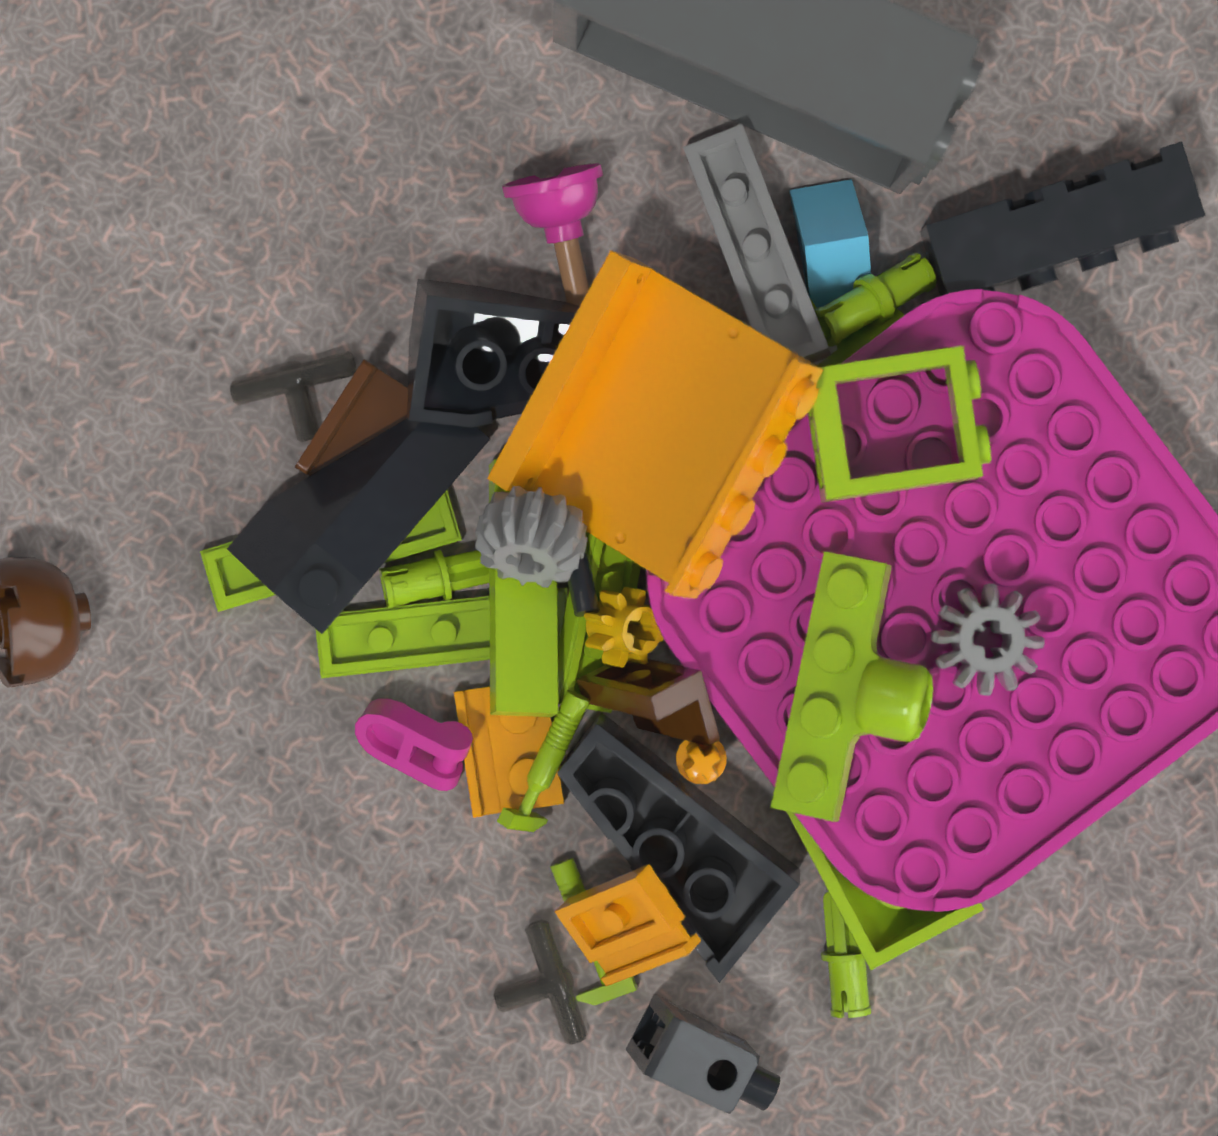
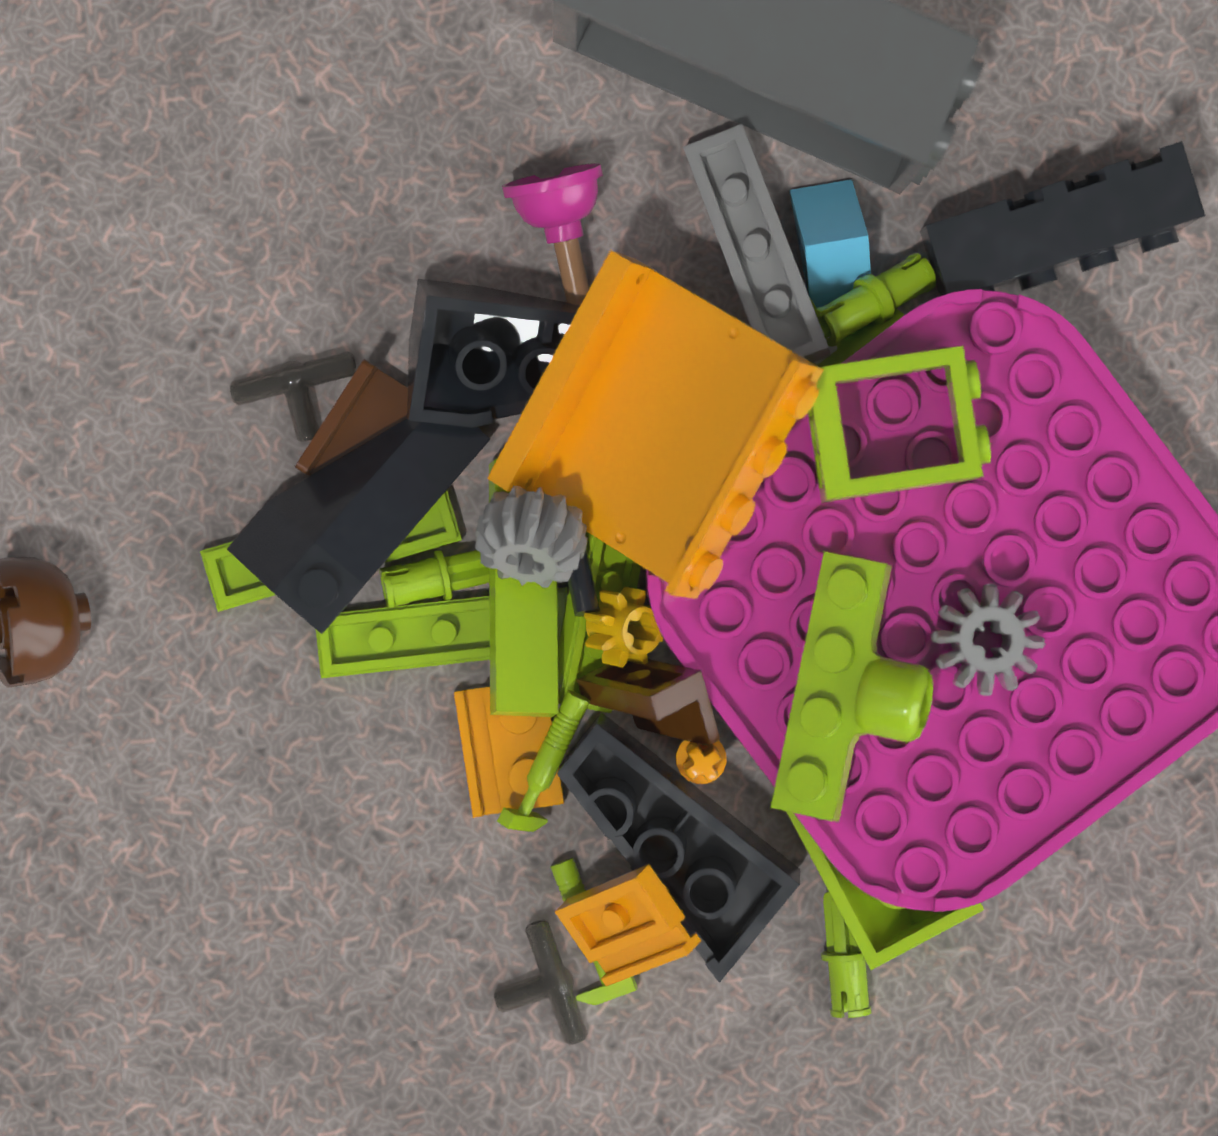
dark pink plate [355,698,473,791] -> none
torso [626,993,781,1114] -> none

